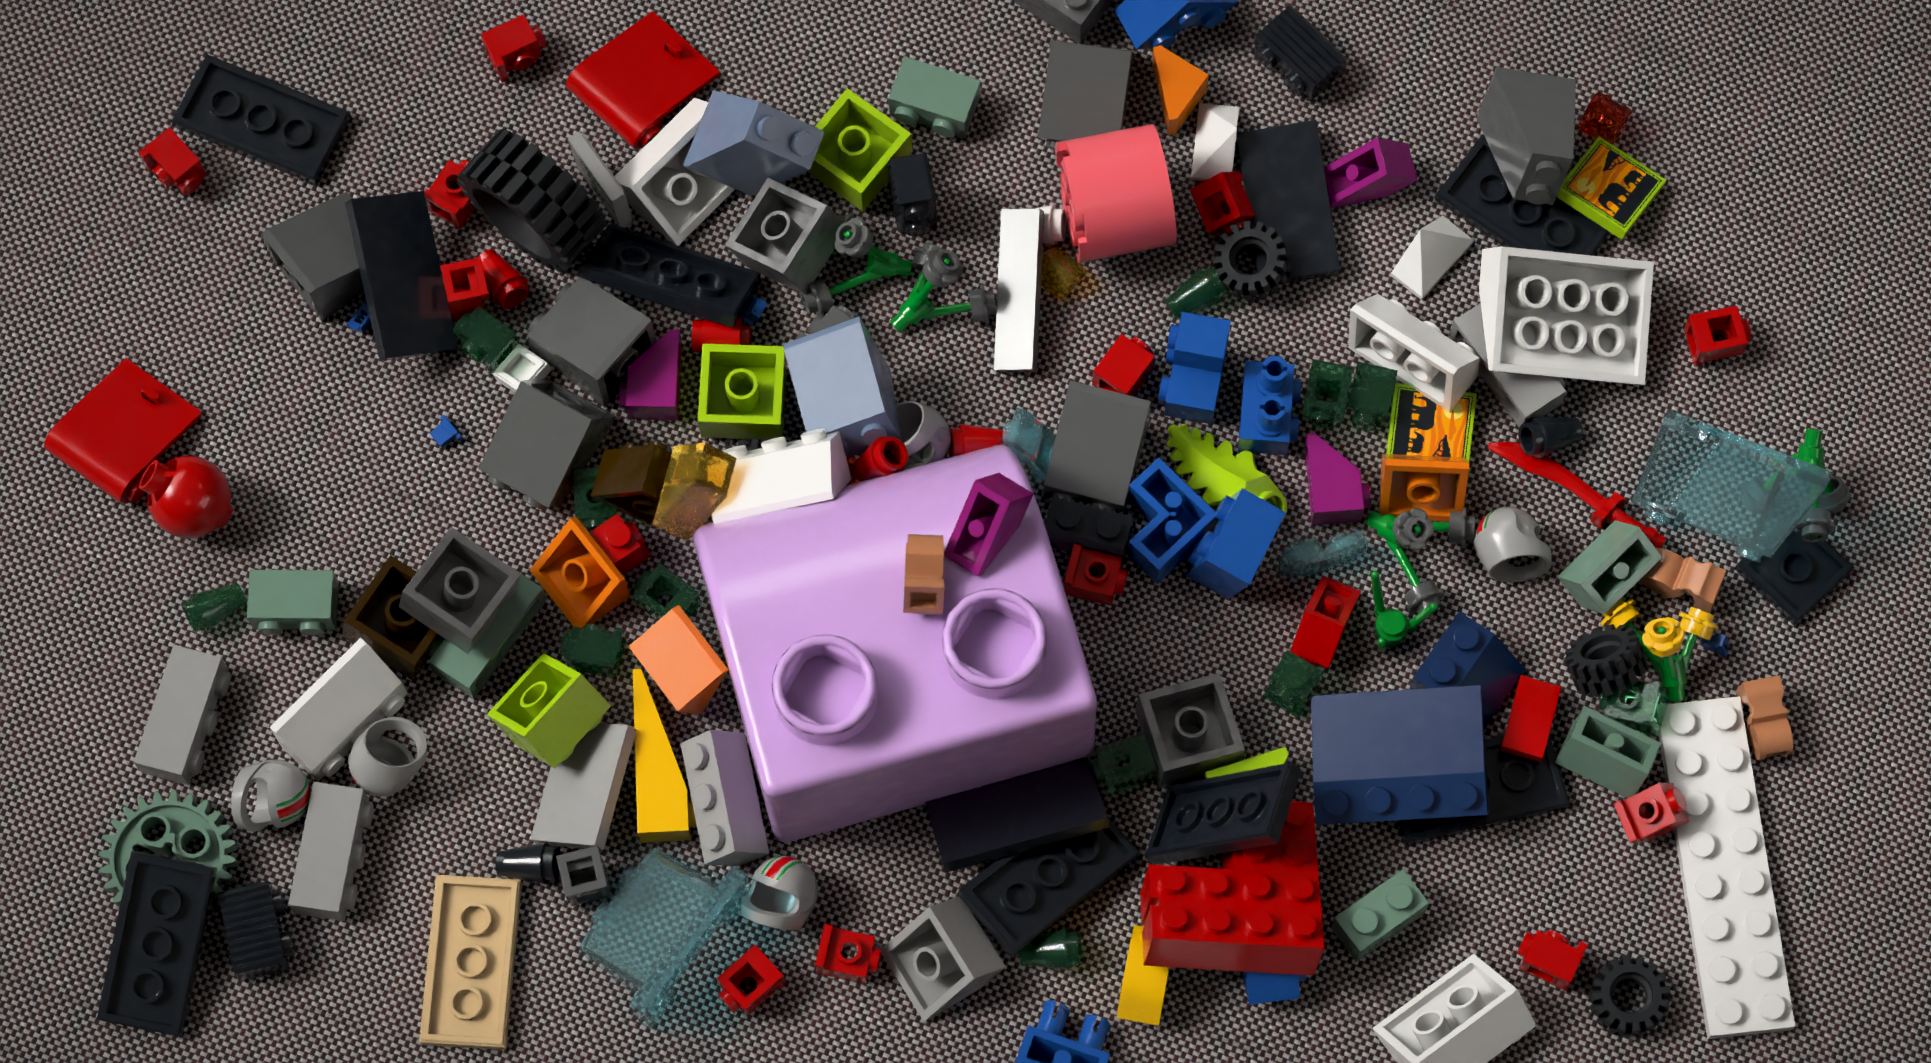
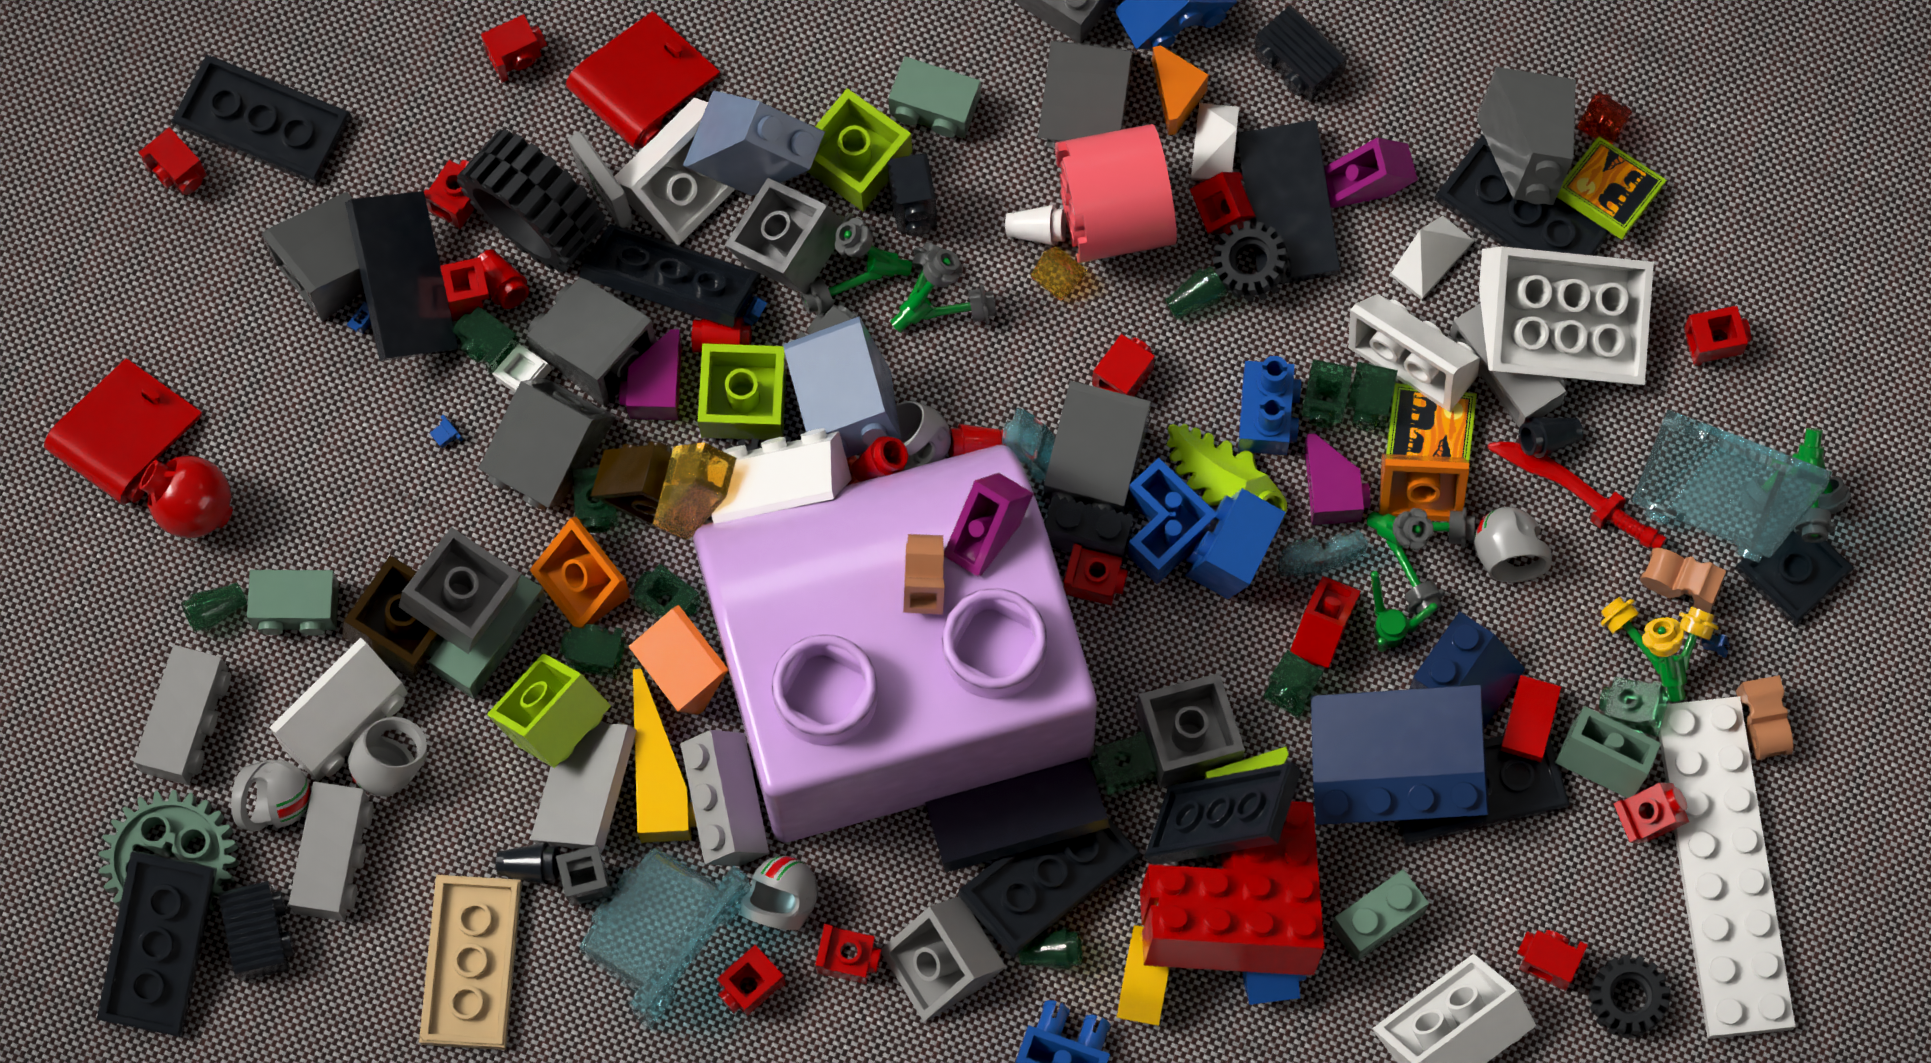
red brick [590,514,652,575] -> none
tile [994,208,1044,373] -> none
blue brick [1158,312,1231,424] -> none
sand green brick [1557,520,1662,614] -> none
black tyre [1565,624,1648,697] -> none

